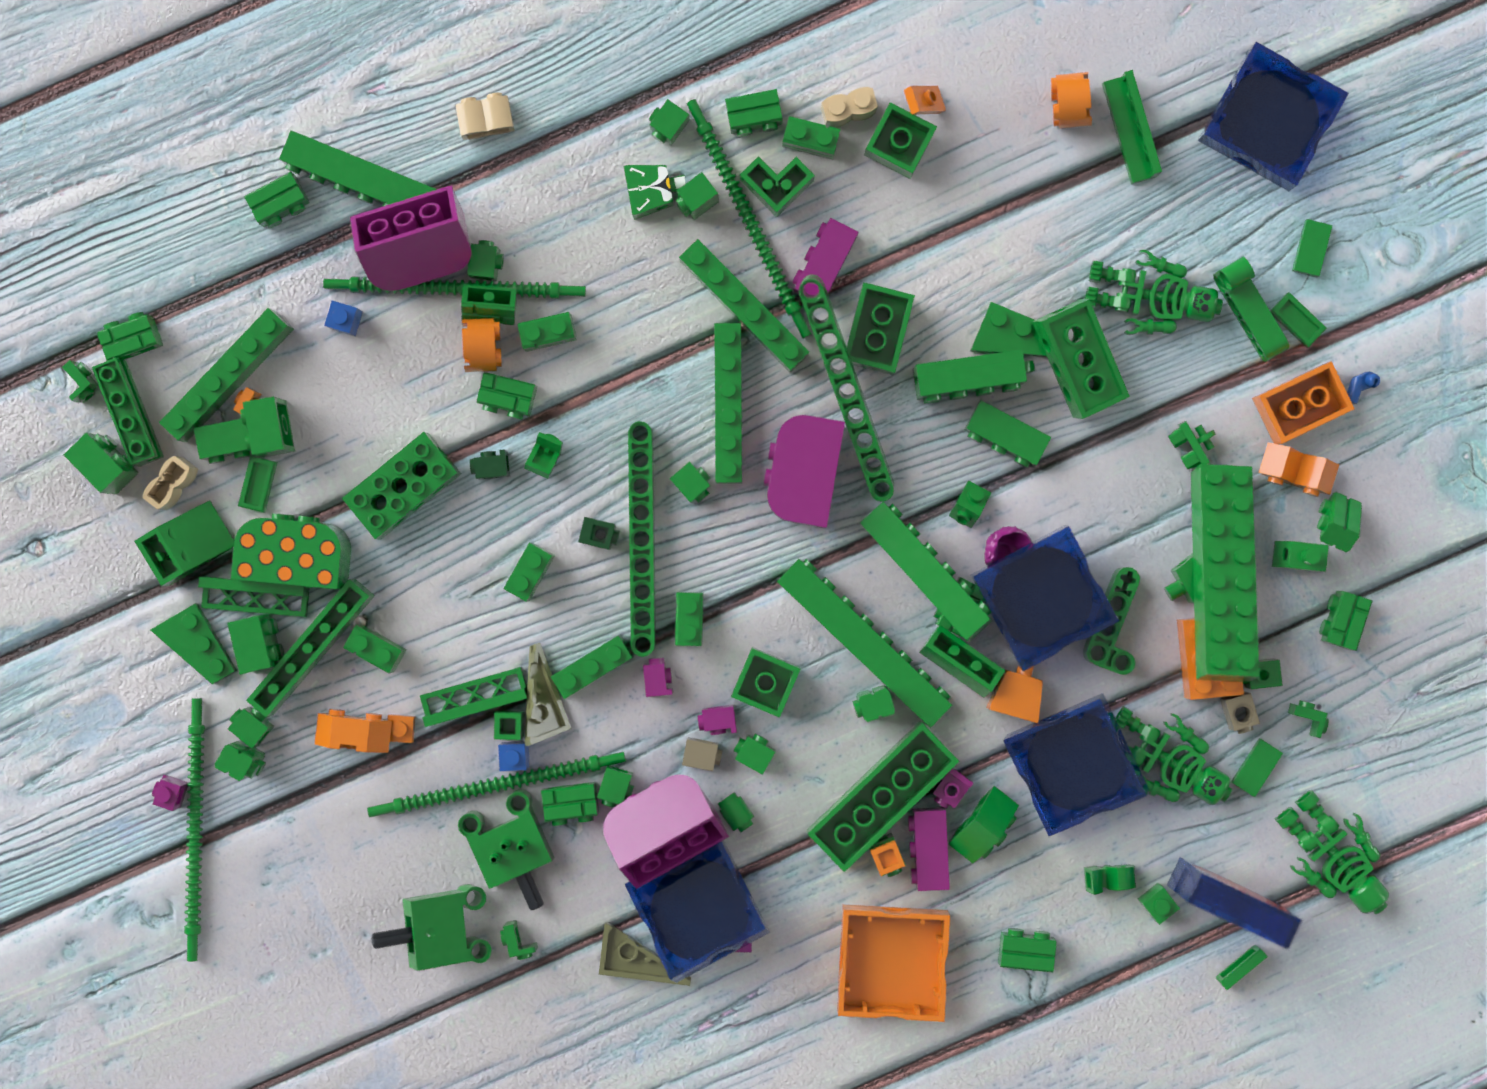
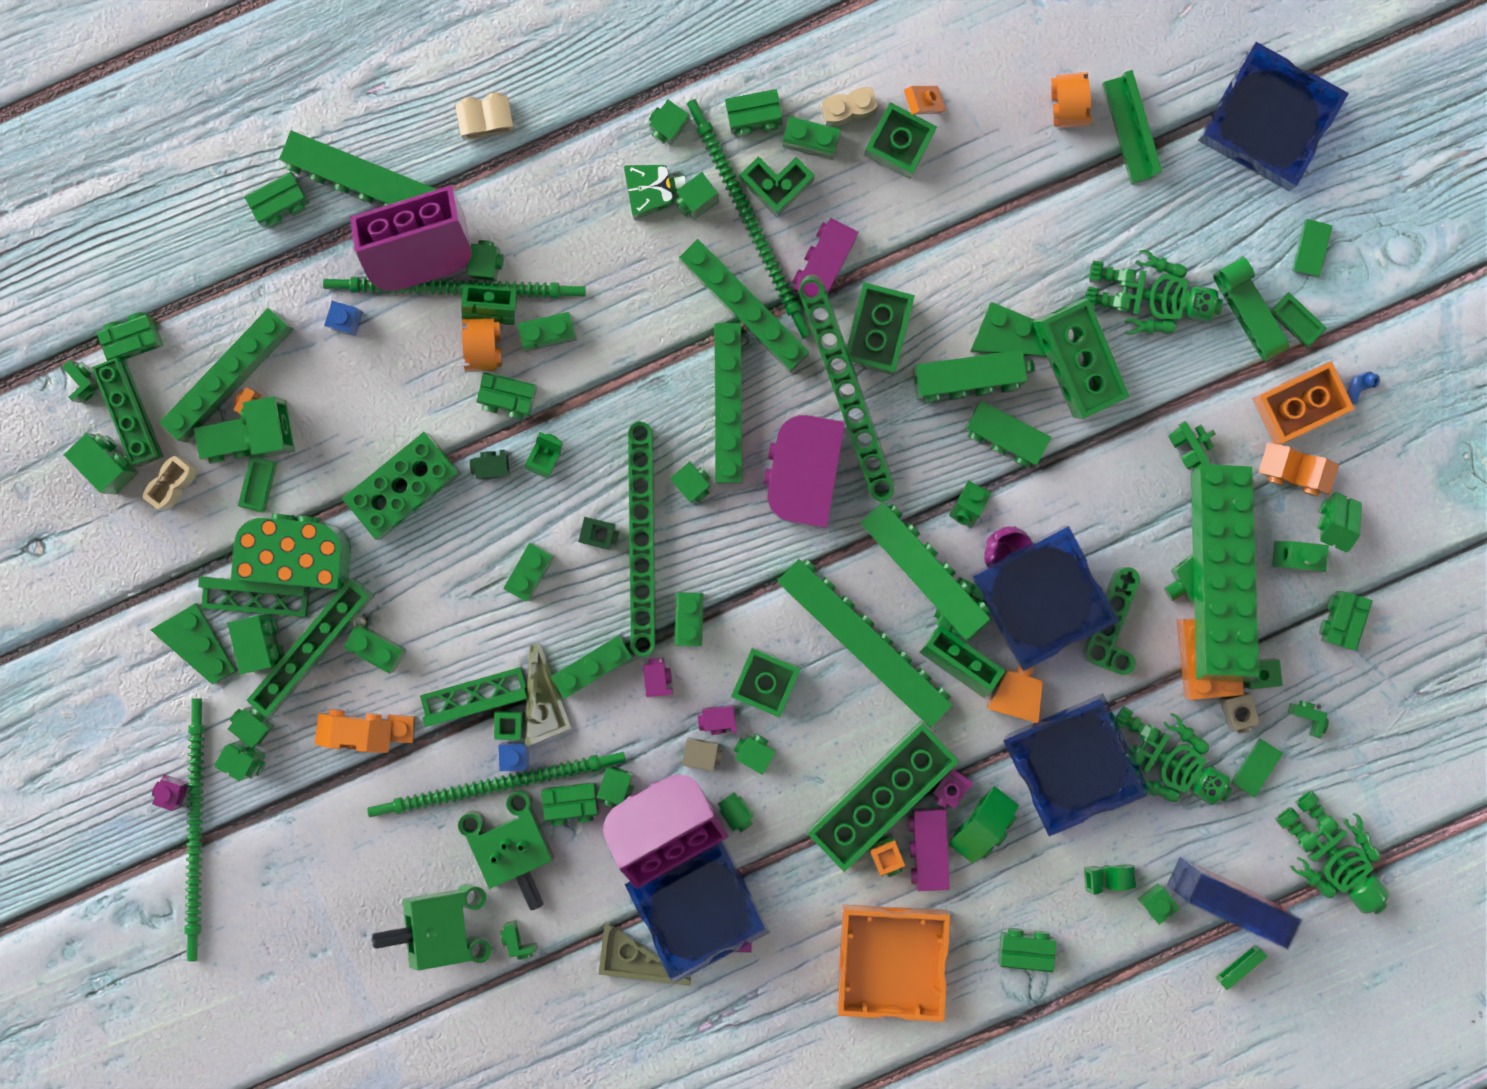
green slope [134,500,234,586] -> none
green brick [852,685,895,722] -> none

